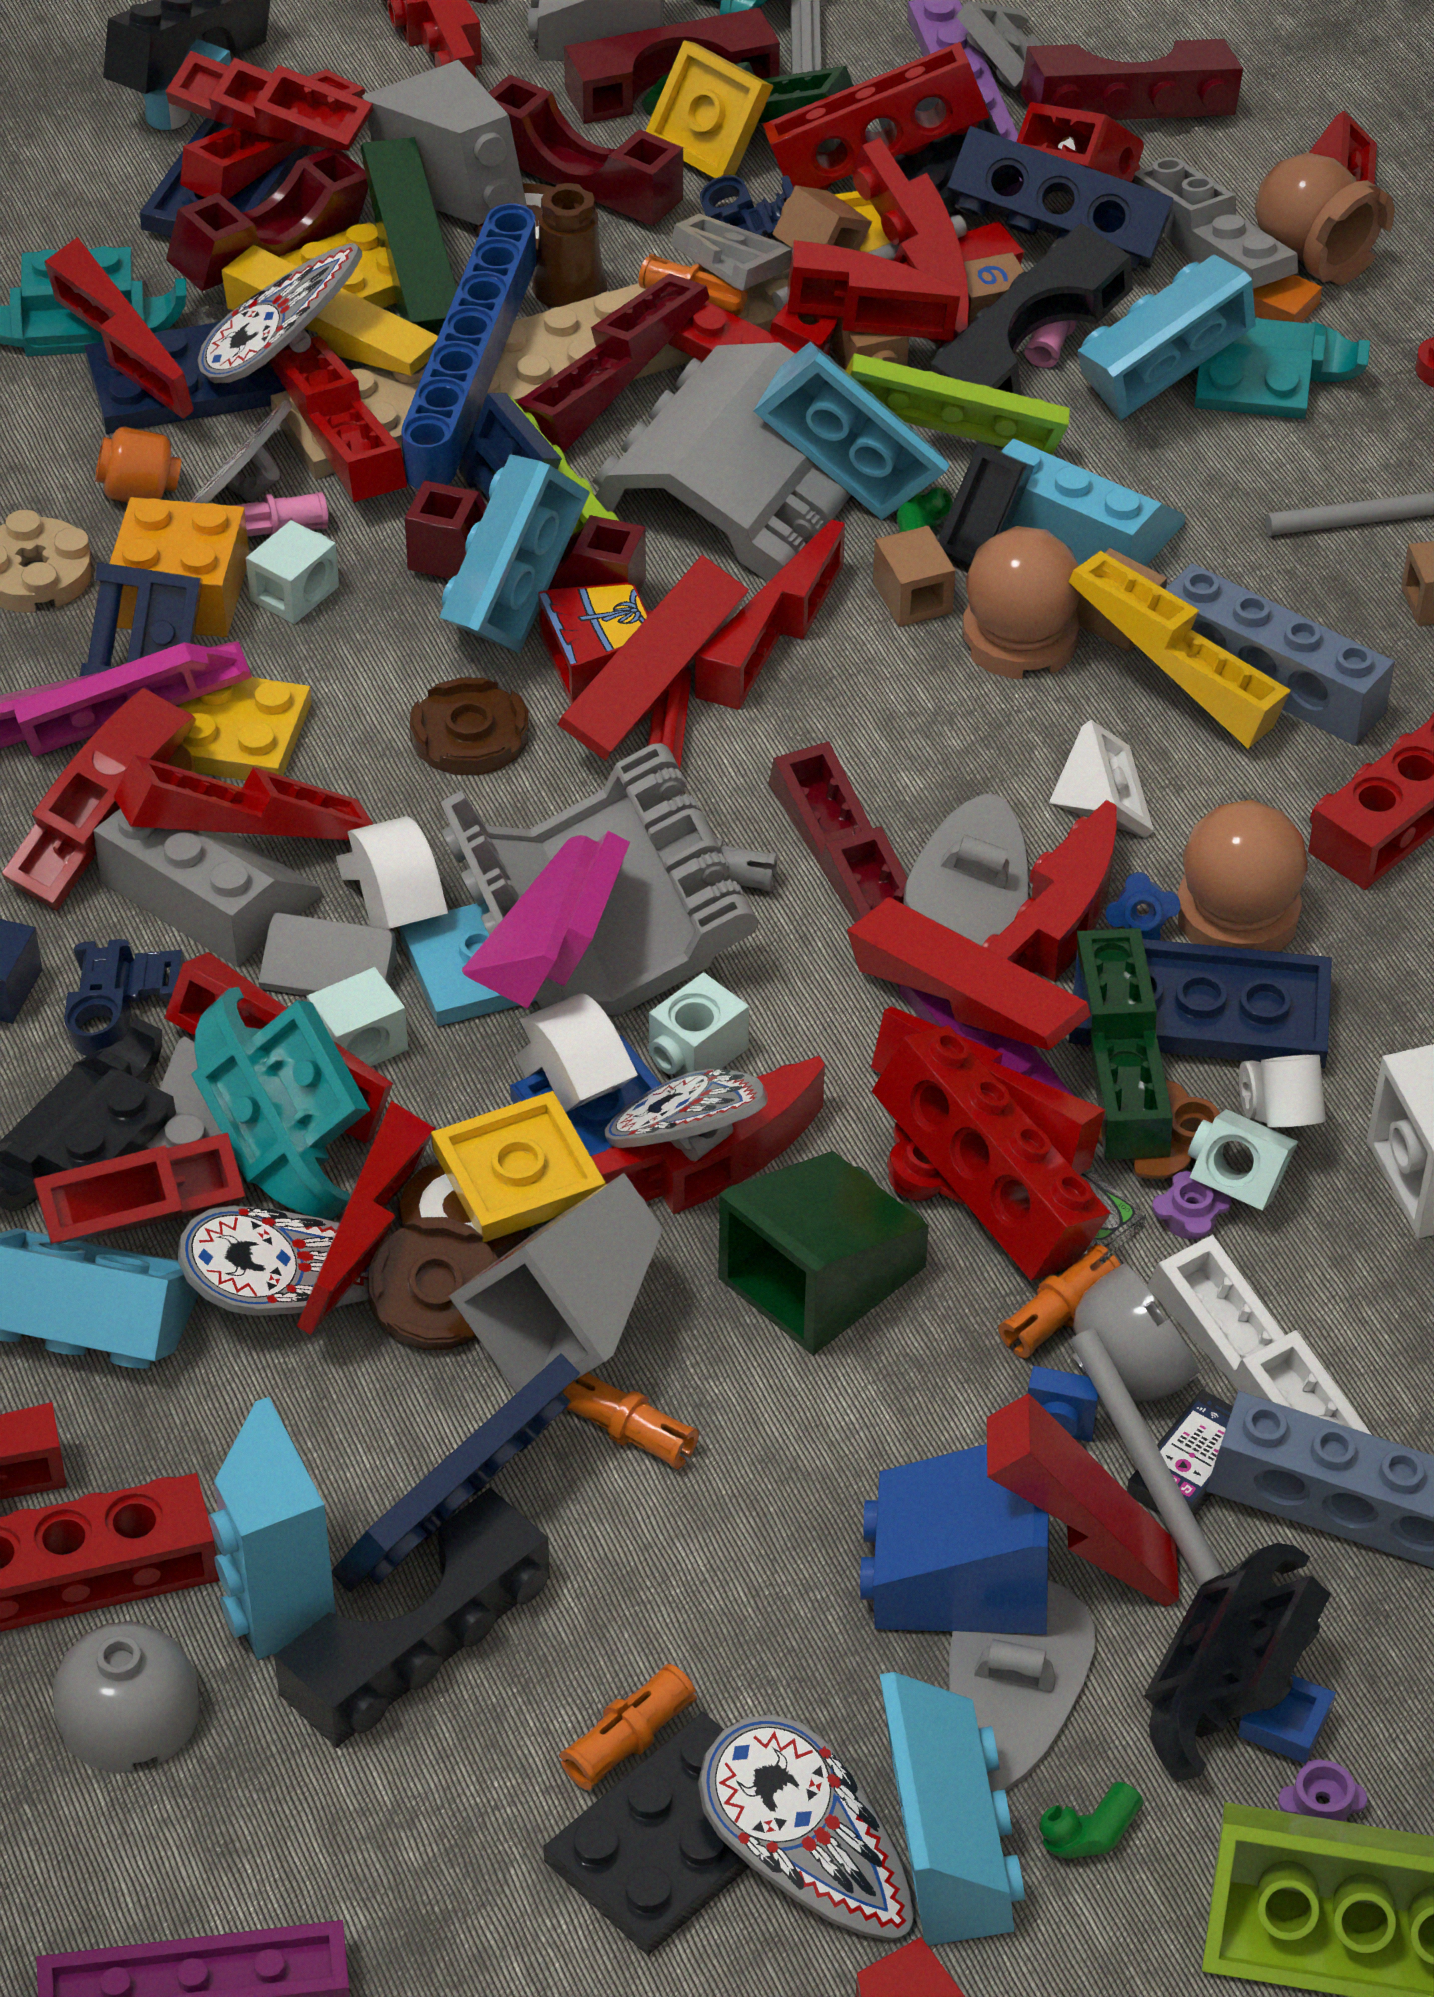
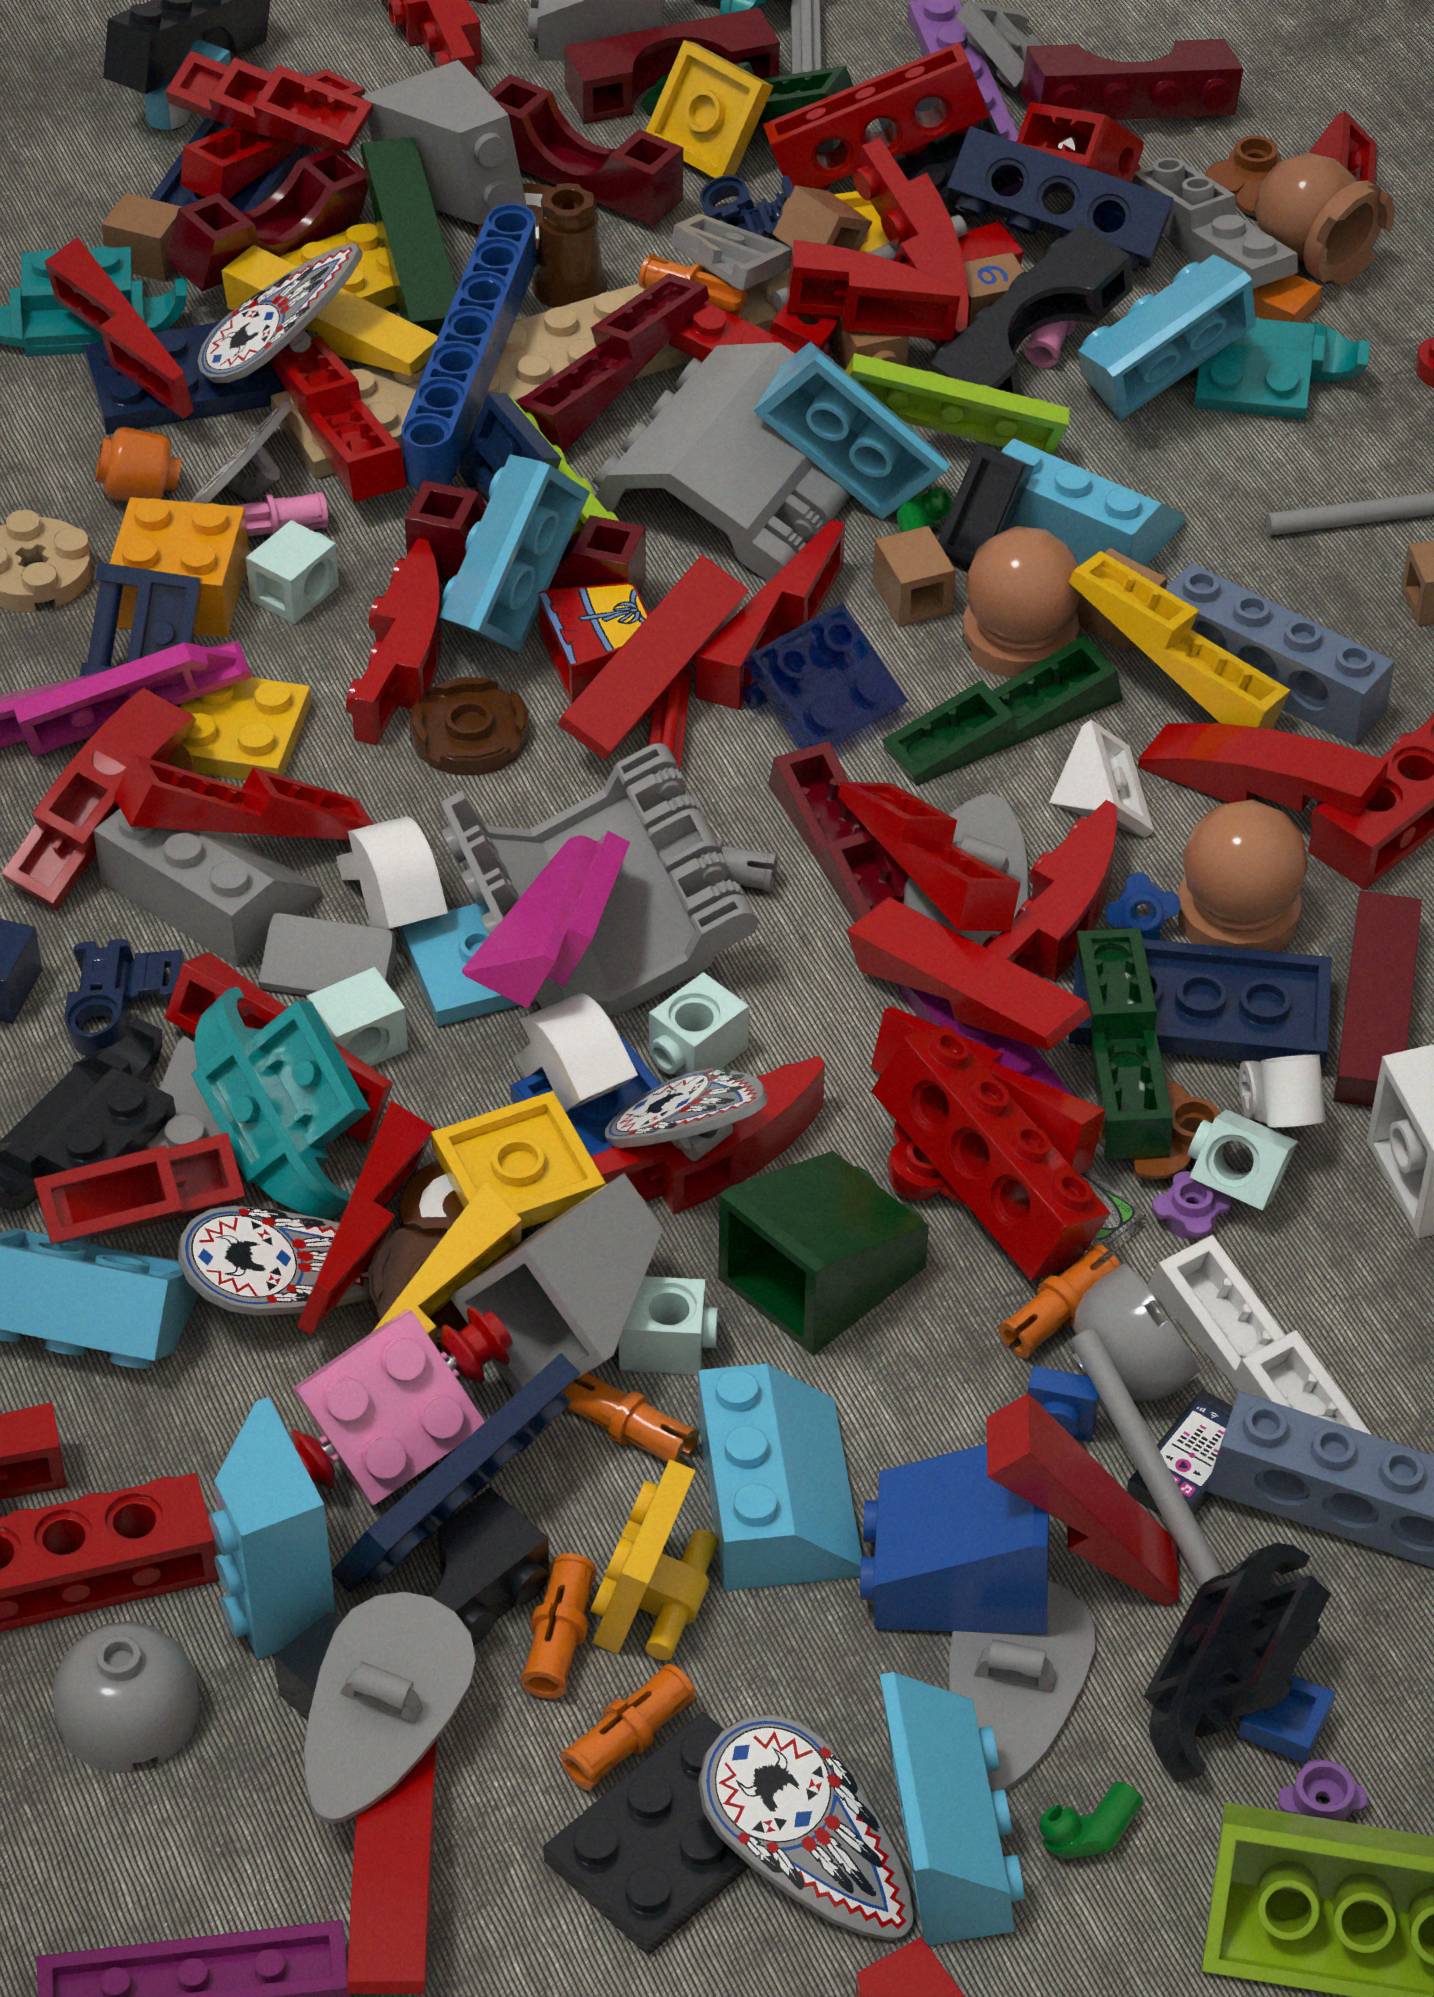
none -> medium nougat brick [101,193,181,282]
none -> bright pink plate [291,1307,513,1506]
none -> light grey shield [304,1592,476,1824]
none -> red slope [346,538,442,746]
none -> red slope [347,1740,438,1994]
none -> yellow slope [372,1181,522,1347]
none -> orange pin [520,1553,597,1699]
none -> yellow plate [590,1459,719,1660]
none -> light aqua brick [619,1276,718,1375]
none -> medium azure slope [698,1363,862,1591]
none -> clear blue plate [743,602,908,749]
none -> red slope [838,782,1021,931]
none -> dark green slope [882,635,1123,786]
none -> red slope [1138,723,1388,815]
none -> dark orange plate [1205,136,1282,217]
none -> dark red slope [1333,891,1422,1107]

